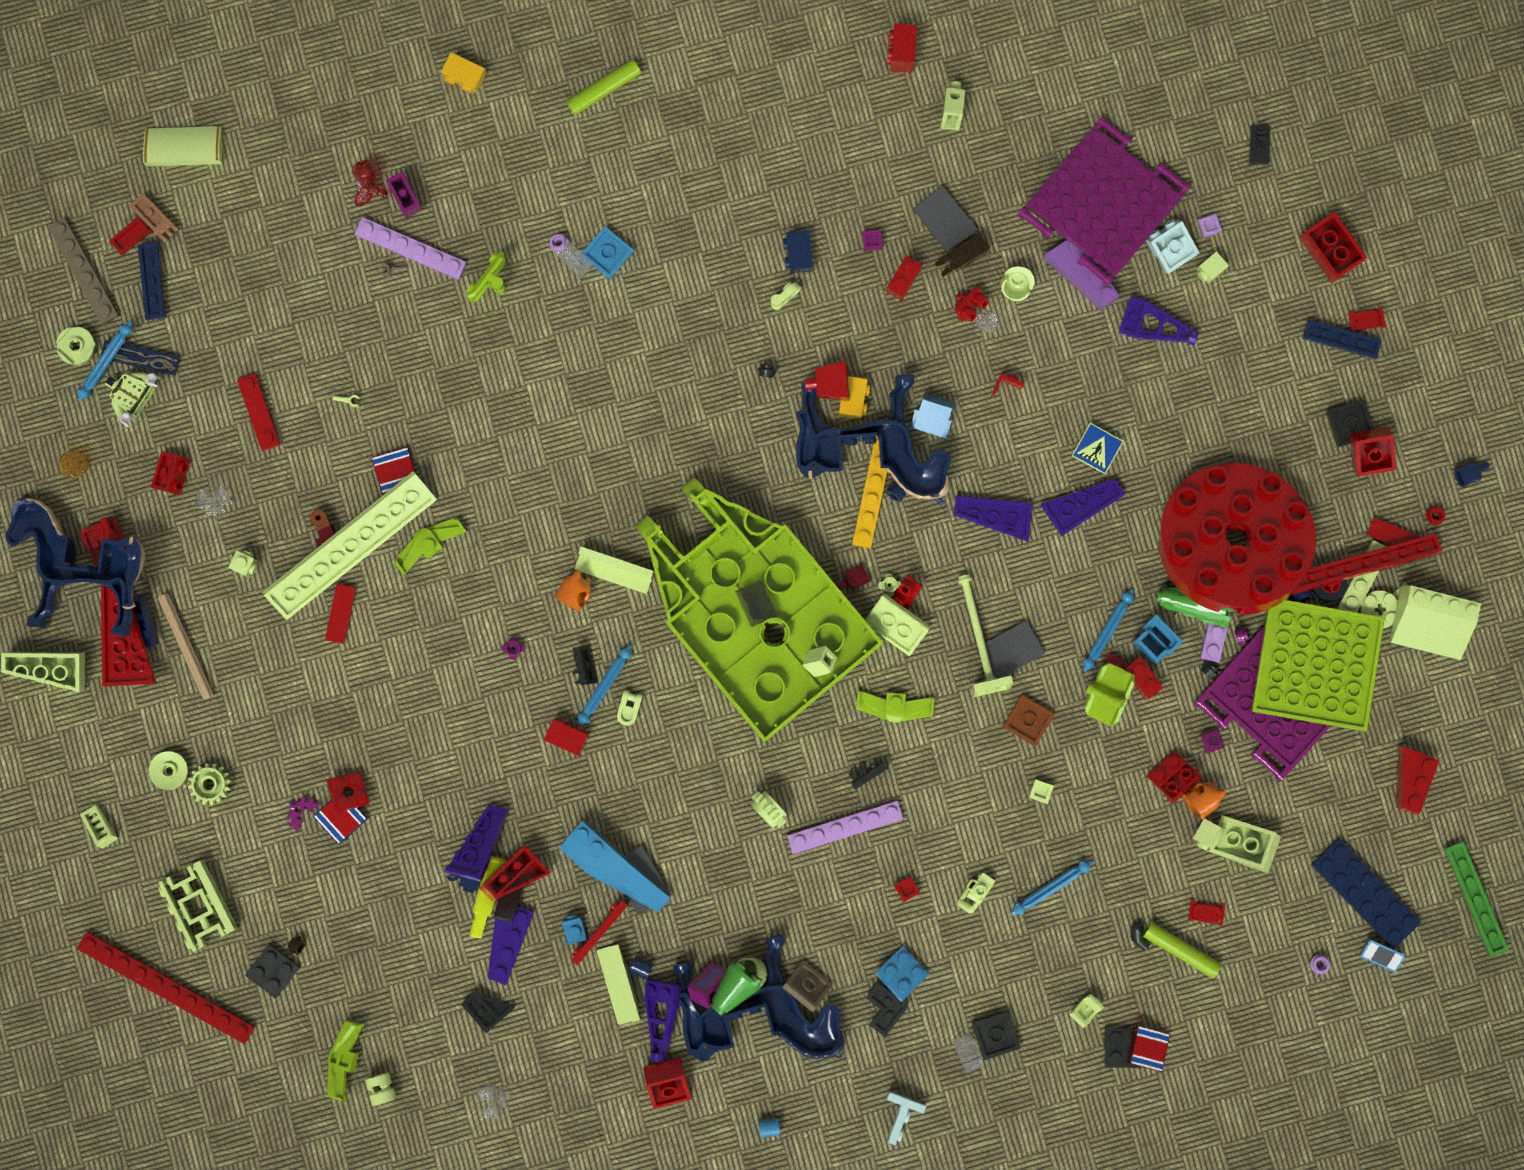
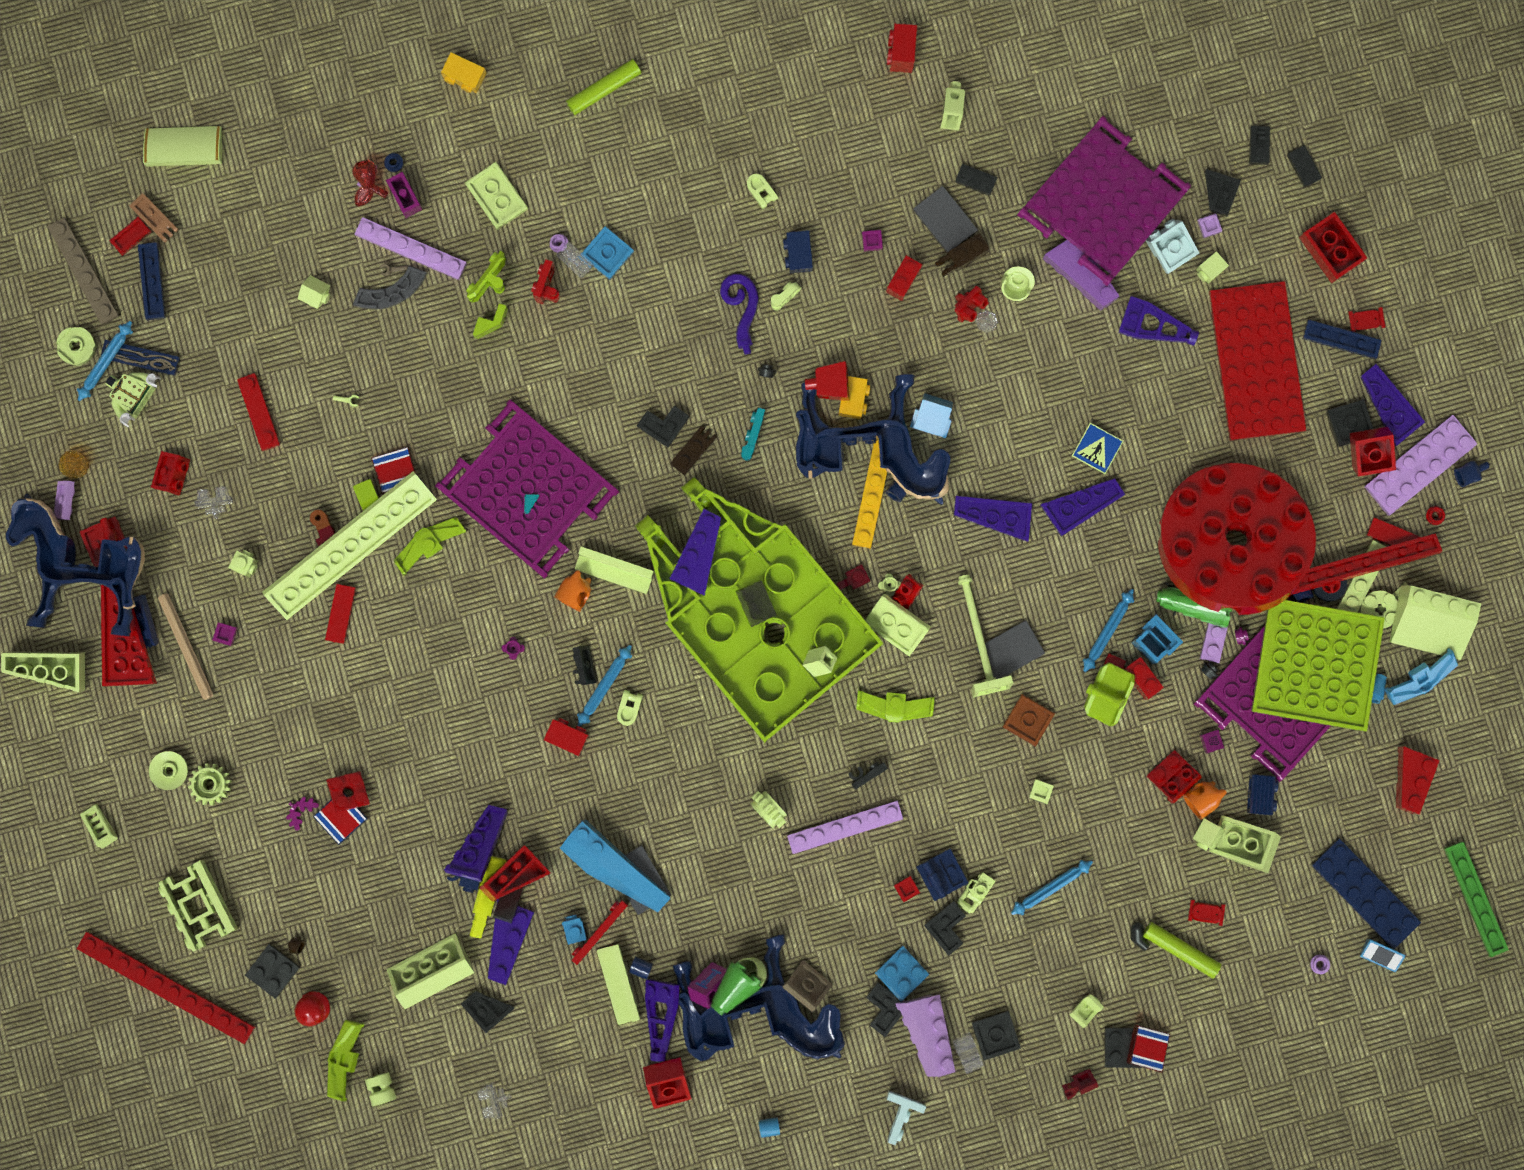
red bracket [991,373,1025,398] -> none
none -> lavender plate [54,481,75,520]
none -> magenta plate [212,622,238,646]
none -> red helmet [294,991,330,1027]
none -> yellowish green brick [298,275,331,309]
none -> dark grey tile [353,266,427,310]
none -> lime slope [353,479,379,511]
none -> dark blue plate [384,153,403,173]
none -> yellowish green slope [386,933,474,1009]
none -> magenta plate [435,399,619,579]
none -> yellowish green tile [465,162,528,230]
none -> lime slope [473,303,508,339]
none -> teal slope [524,494,540,514]
none -> red plate [531,259,560,304]
none -> pearl dark grey plate [637,406,690,448]
none -> dark brown hinge [670,425,717,476]
none -> dark purple wing [670,509,721,596]
none -> dark purple plant [720,273,759,355]
none -> teal hinge [741,408,765,461]
none -> yellowish green plate [747,174,778,209]
none -> lavender wedge [895,995,955,1077]
none -> dark blue plate [916,849,968,901]
none -> pearl dark grey plate [924,901,966,956]
none -> pearl dark grey plate [955,164,997,196]
none -> dark red plate [1061,1068,1099,1100]
none -> pearl dark grey wing [1205,169,1241,217]
none -> red plate [1209,281,1306,441]
none -> dark blue brick [1247,775,1278,815]
none -> pearl dark grey tile [1287,145,1322,188]
none -> dark purple wing [1360,364,1425,447]
none -> lavender plate [1364,415,1477,516]
none -> dark azure cone [1372,674,1387,704]
none -> dark azure plate [1384,648,1458,705]

